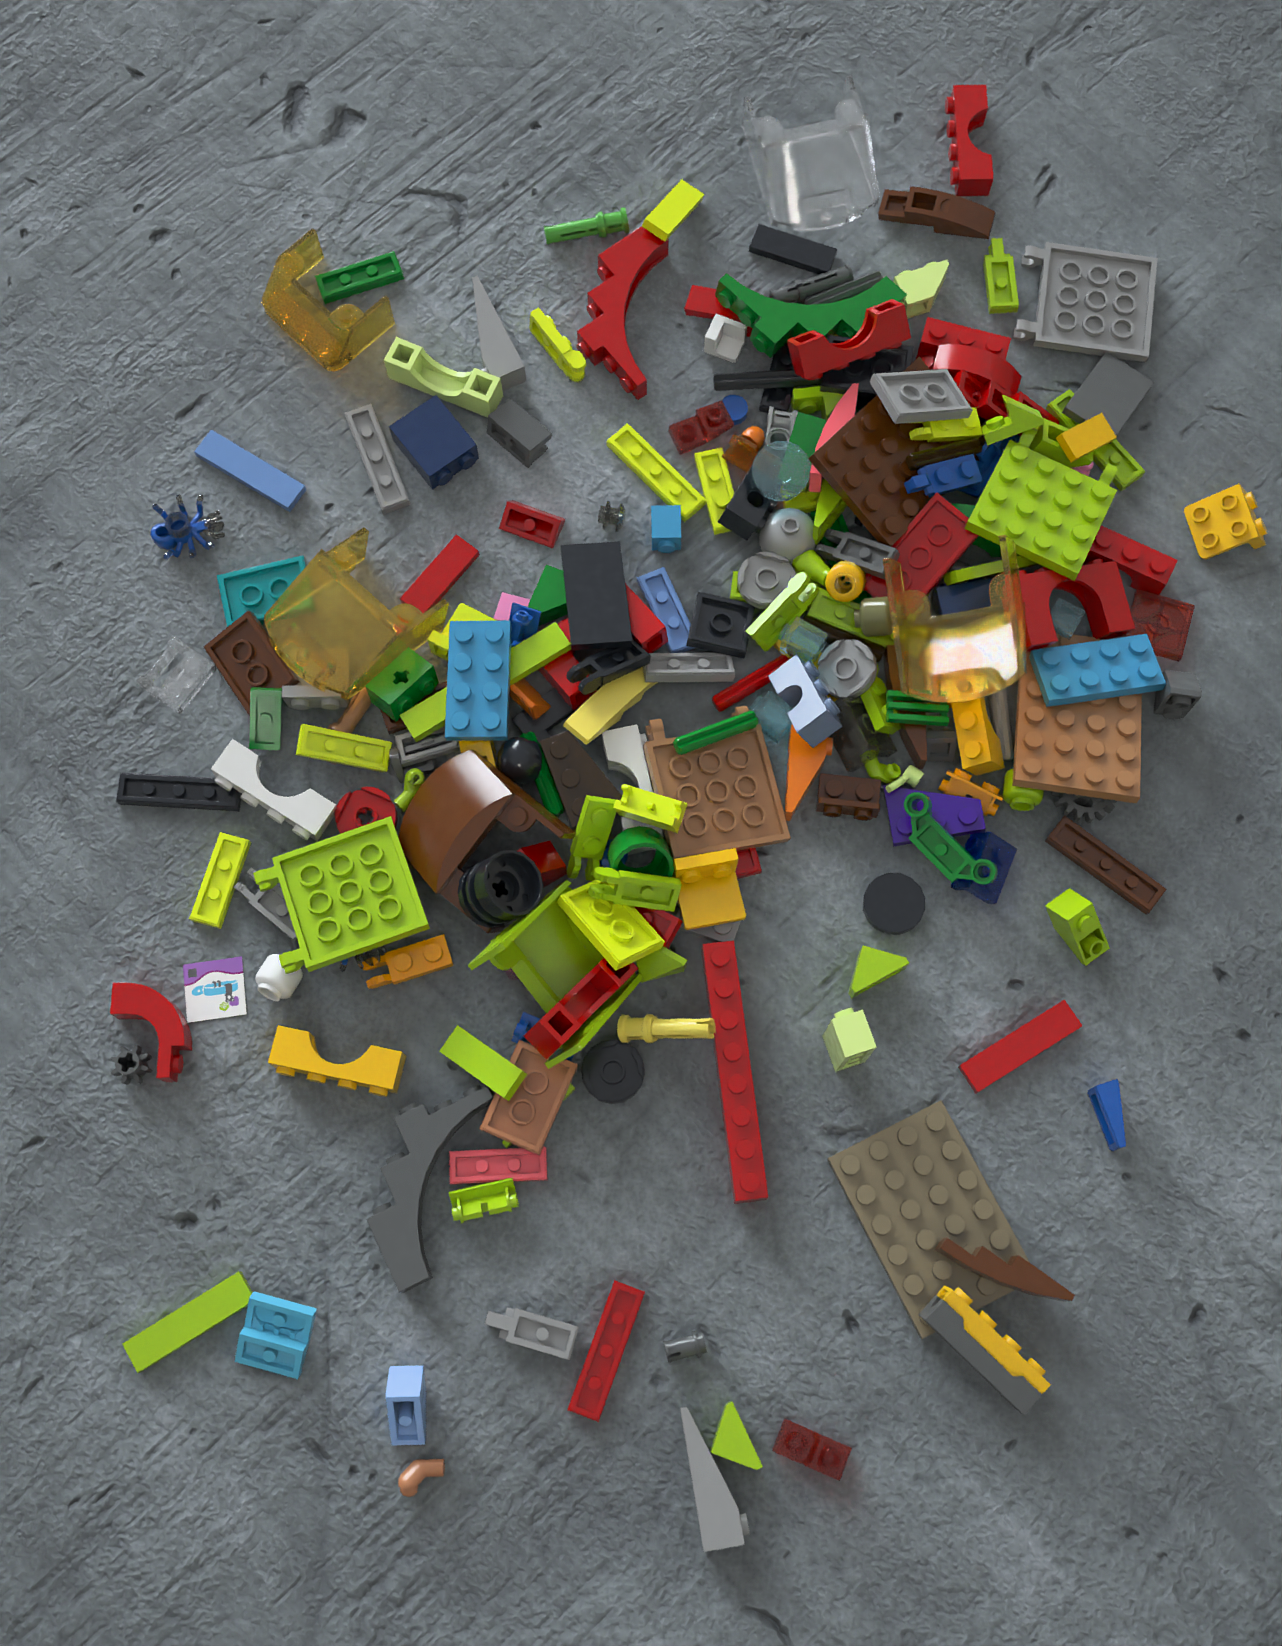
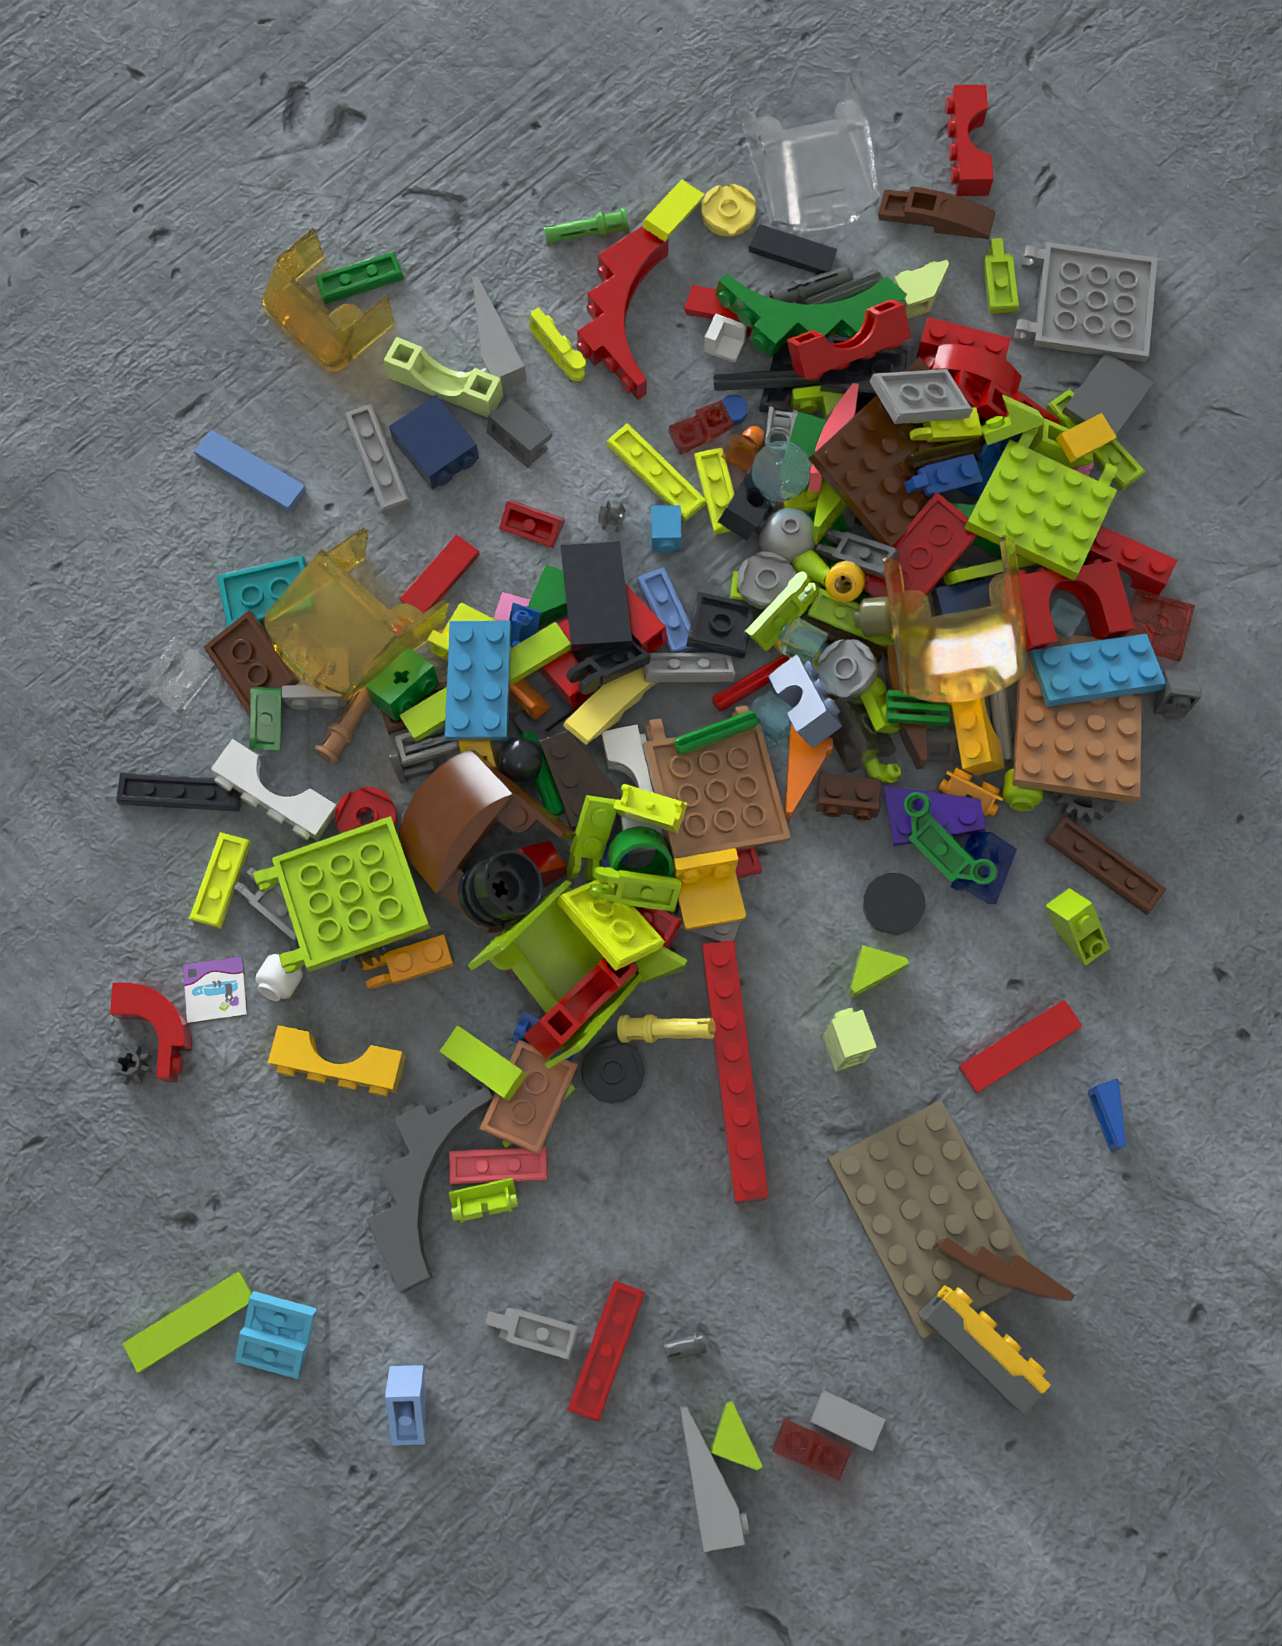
animal [150,494,225,560] -> none
neon yellow tile [296,724,392,773] -> none
lime arm [393,768,425,812] -> none
nougat arm [398,1459,445,1497] -> none
yellowish green hand [885,765,924,793] -> none
yellow bracket [1184,484,1267,560] -> none
none -> light yellow tile [701,184,756,237]
none -> light grey tile [810,1390,886,1452]

